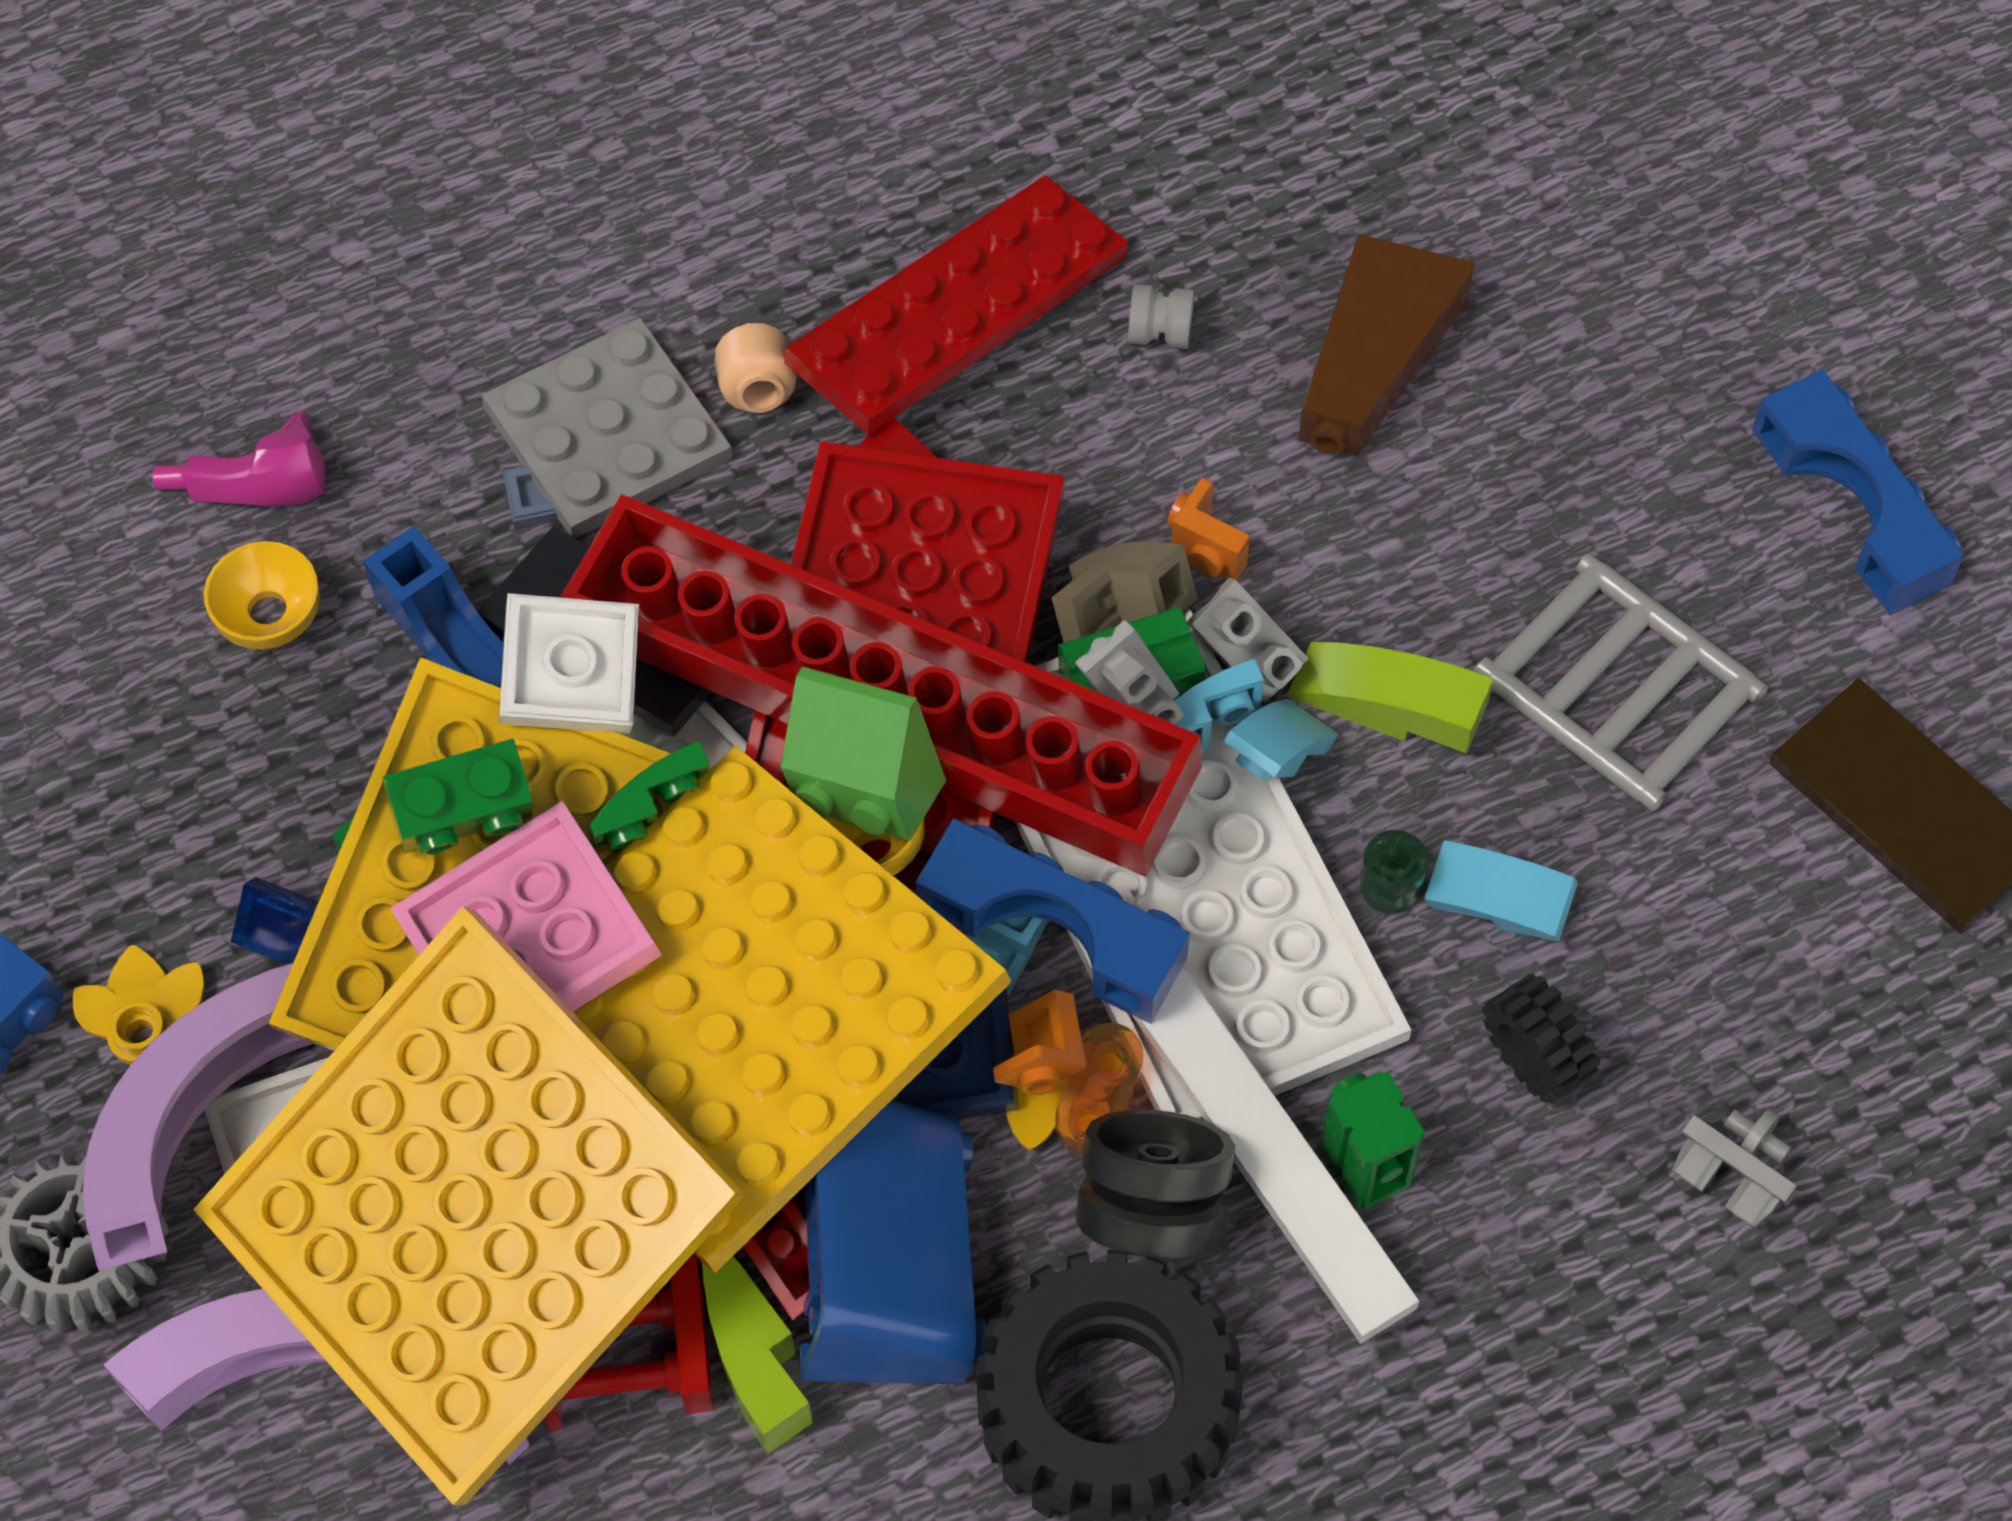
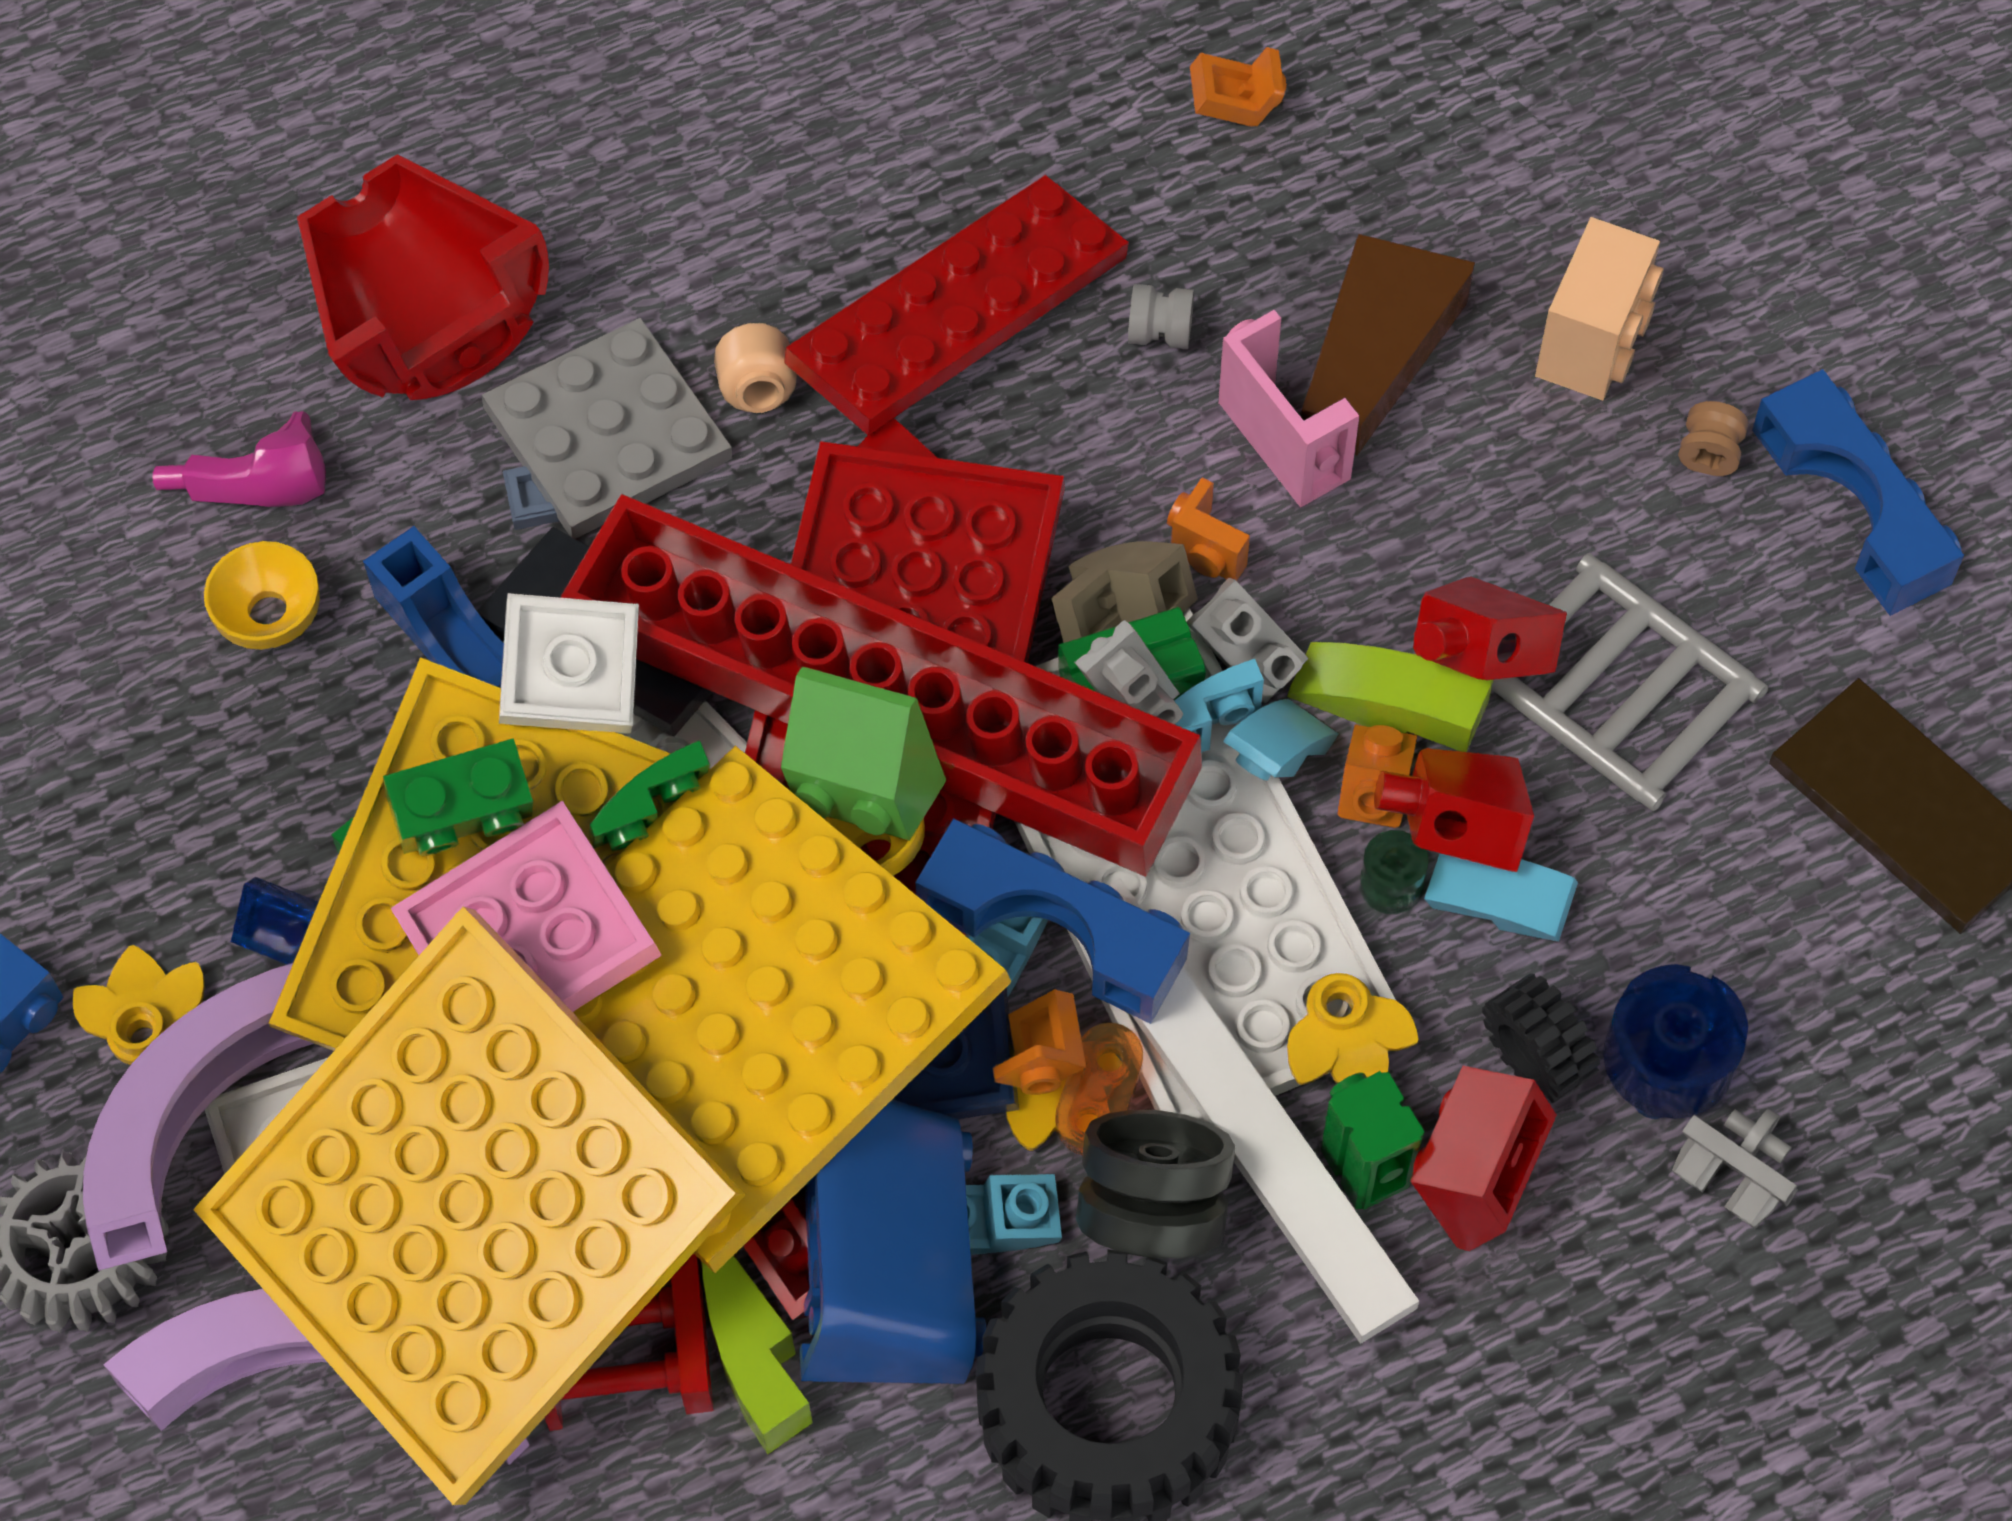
none -> red cone [297,154,549,400]
none -> medium azure slope [966,1174,1062,1255]
none -> orange bracket [1190,47,1286,127]
none -> bright pink panel [1218,310,1359,508]
none -> yellow plate [1287,973,1419,1085]
none -> orange bracket [1337,724,1417,828]
none -> red torso [1374,748,1534,872]
none -> red slope [1410,1066,1557,1252]
none -> red torso [1413,576,1567,680]
none -> light nougat brick [1535,217,1664,401]
none -> clear blue brick [1603,964,1749,1119]
none -> medium nougat wheel [1678,401,1749,476]

